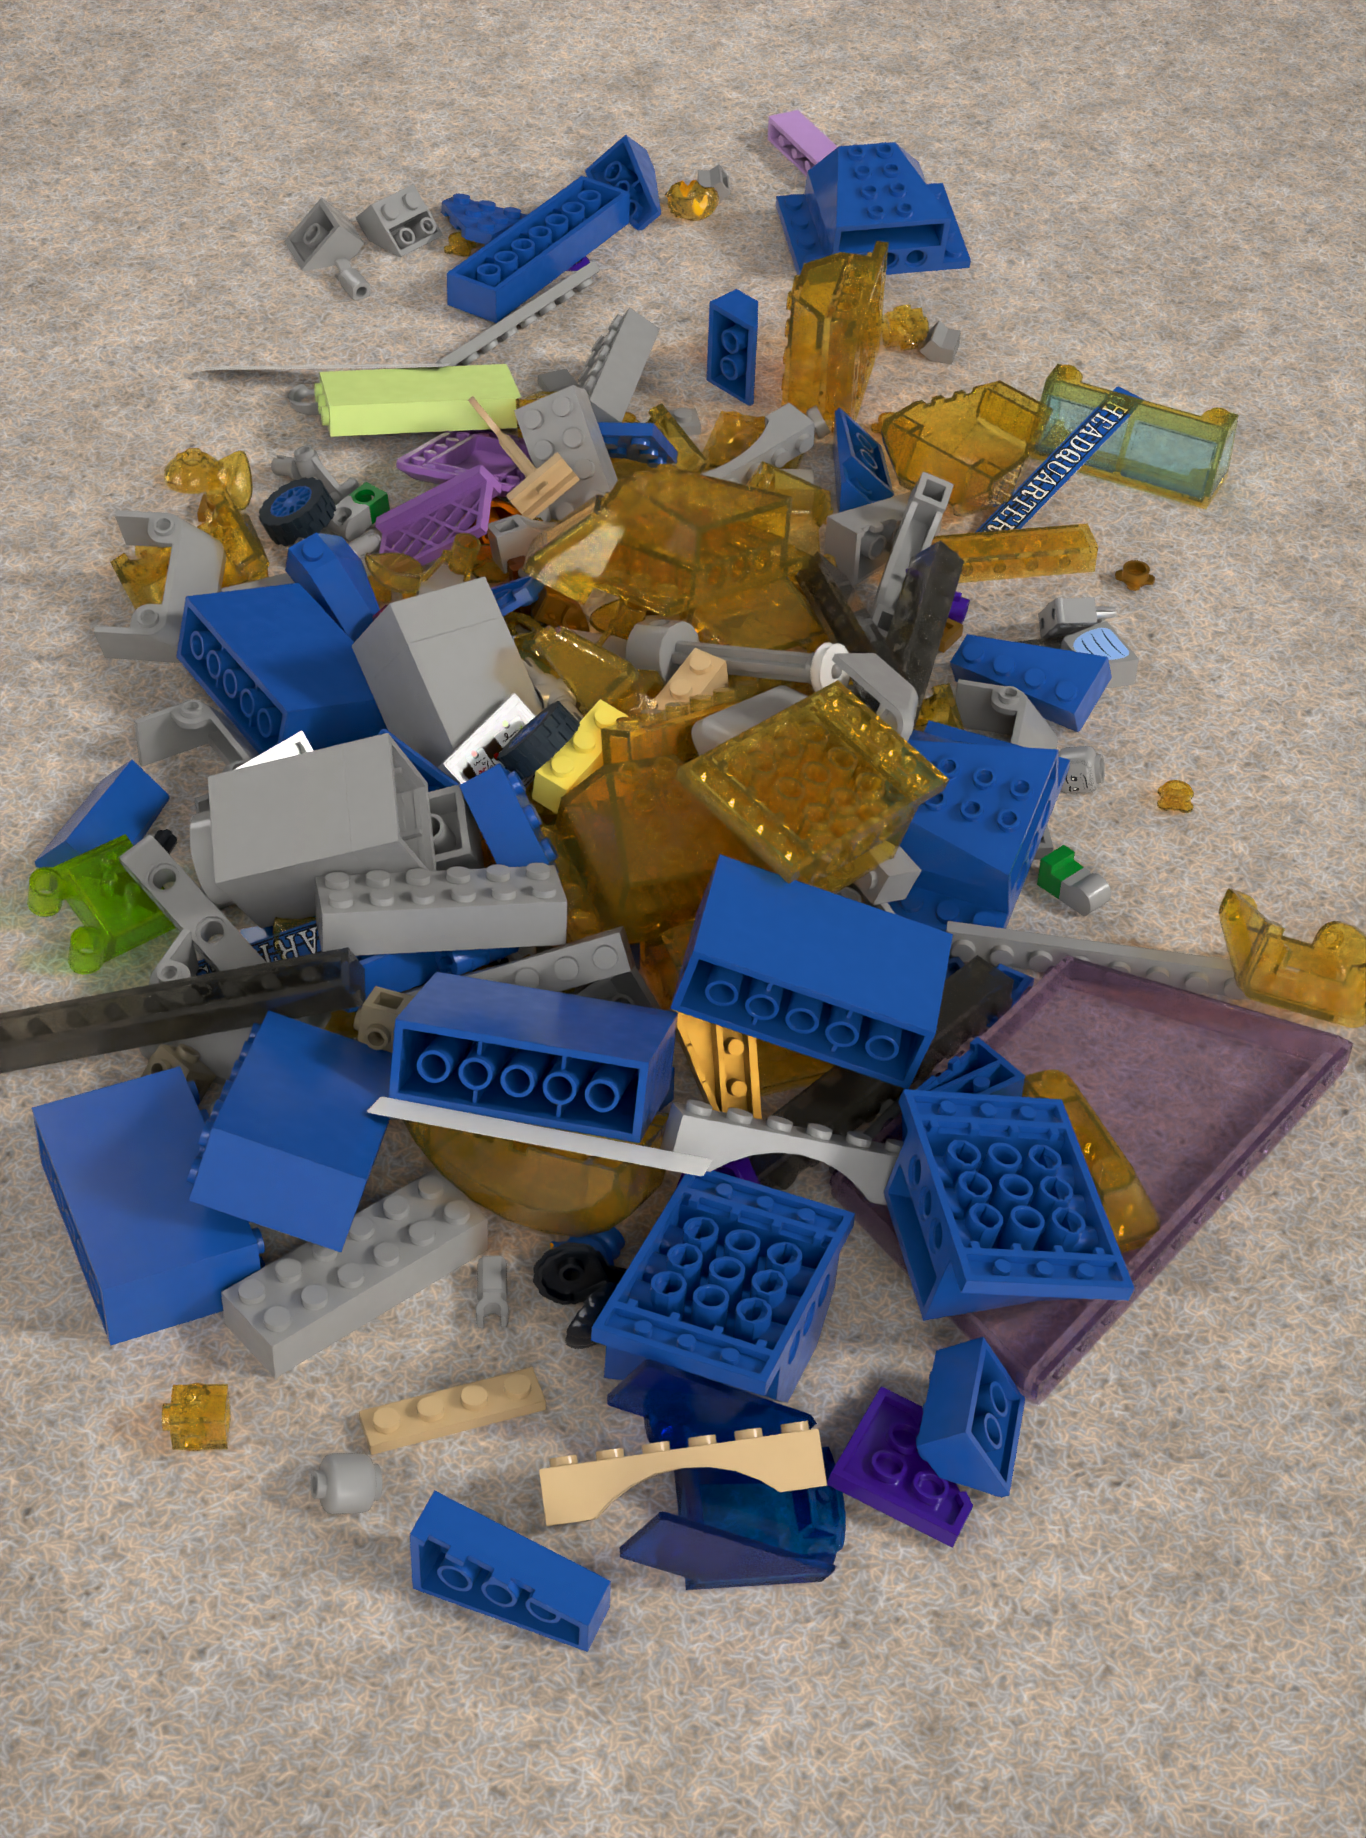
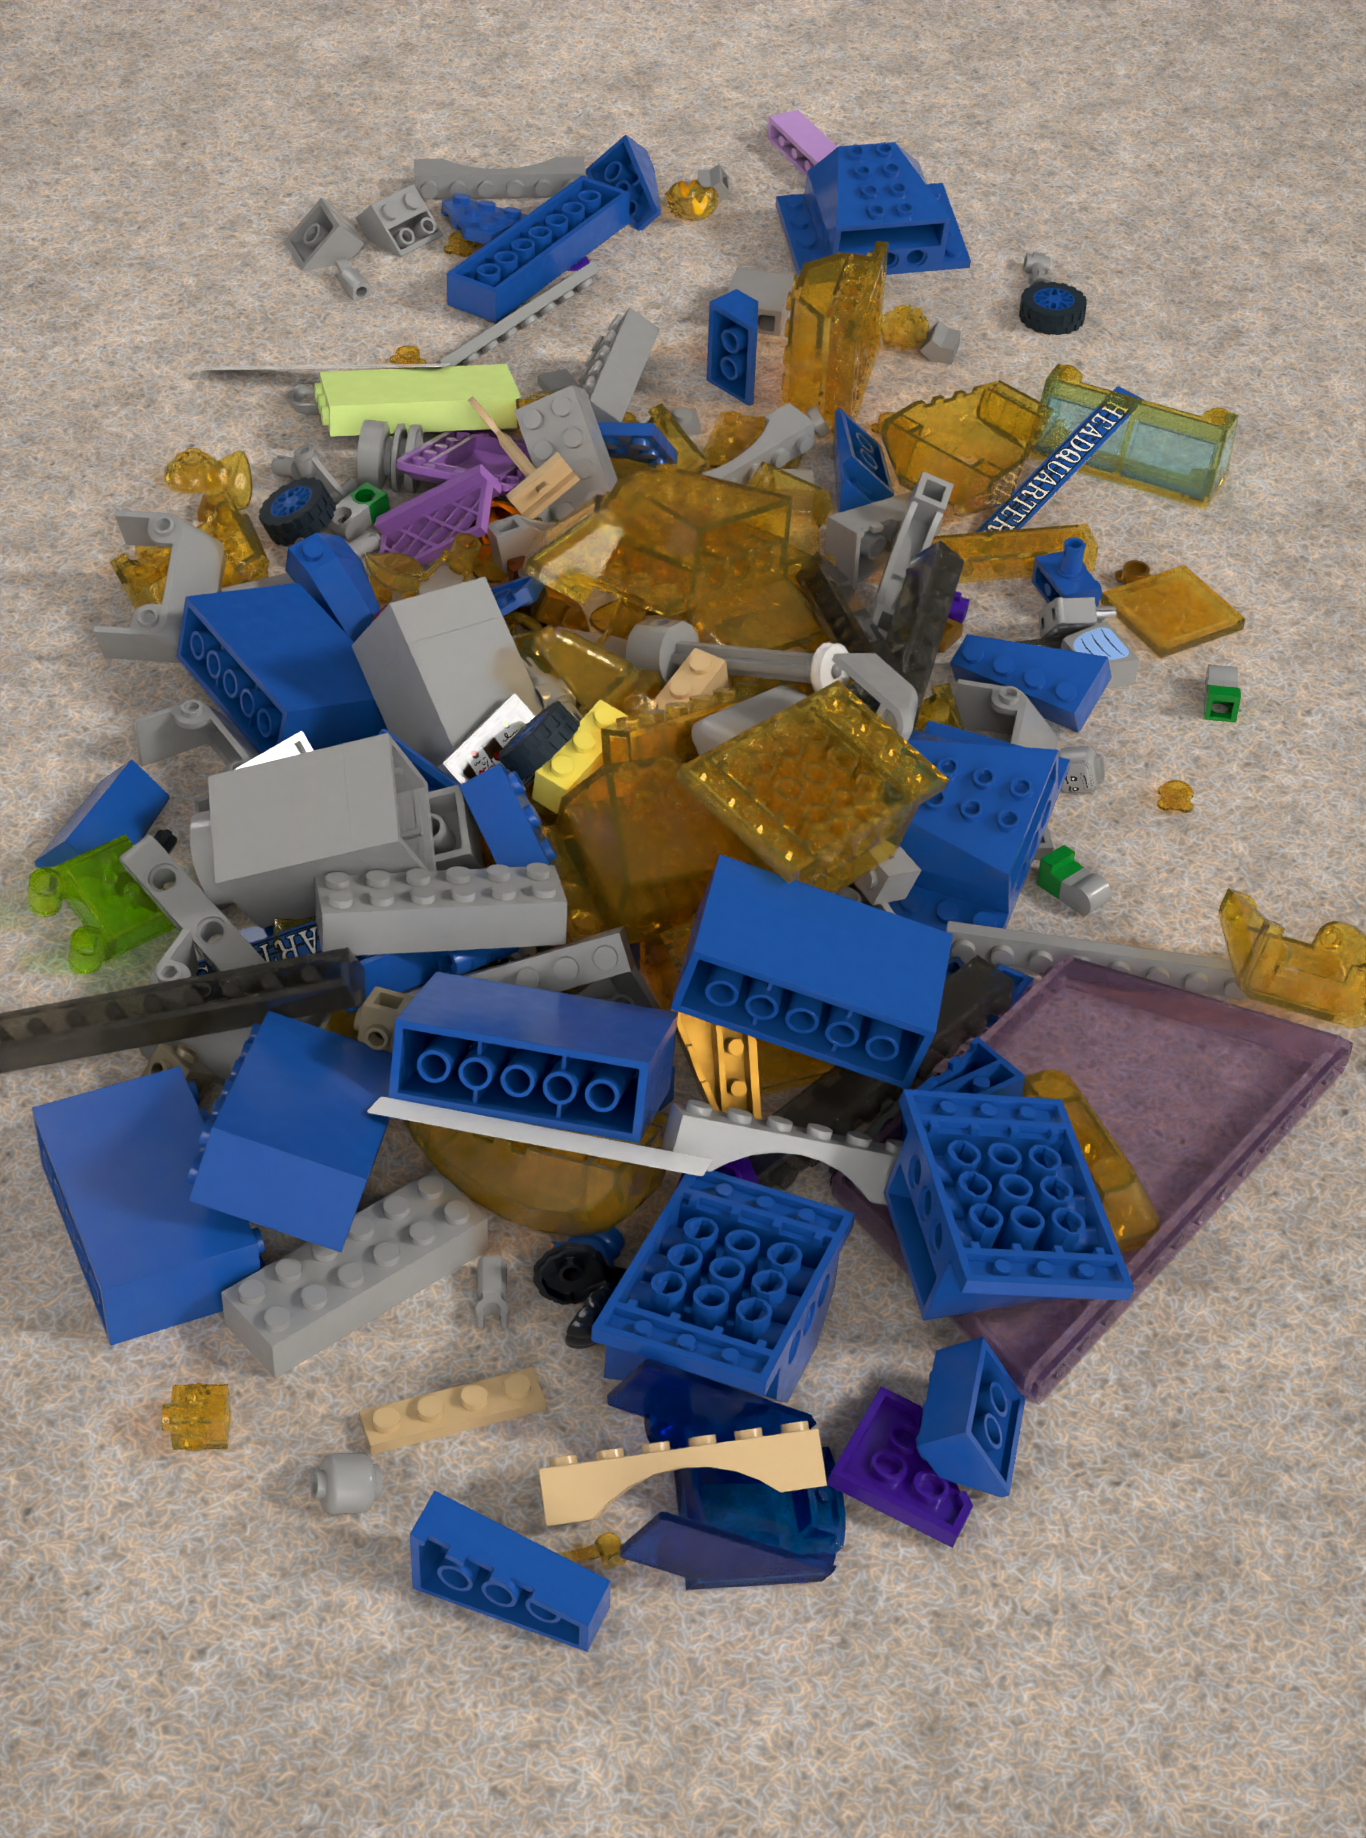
none -> light grey wheel [357,420,424,493]
none -> clear yellow plate [390,345,426,368]
none -> light grey arch [414,156,586,199]
none -> clear yellow hand [558,1532,627,1569]
none -> light grey brick [726,267,795,336]
none -> black wheel [1019,282,1087,335]
none -> light grey bar [1023,252,1051,285]
none -> blue brick [1032,537,1102,606]
none -> clear yellow plate [1101,565,1245,658]
none -> green leg [1204,664,1241,723]

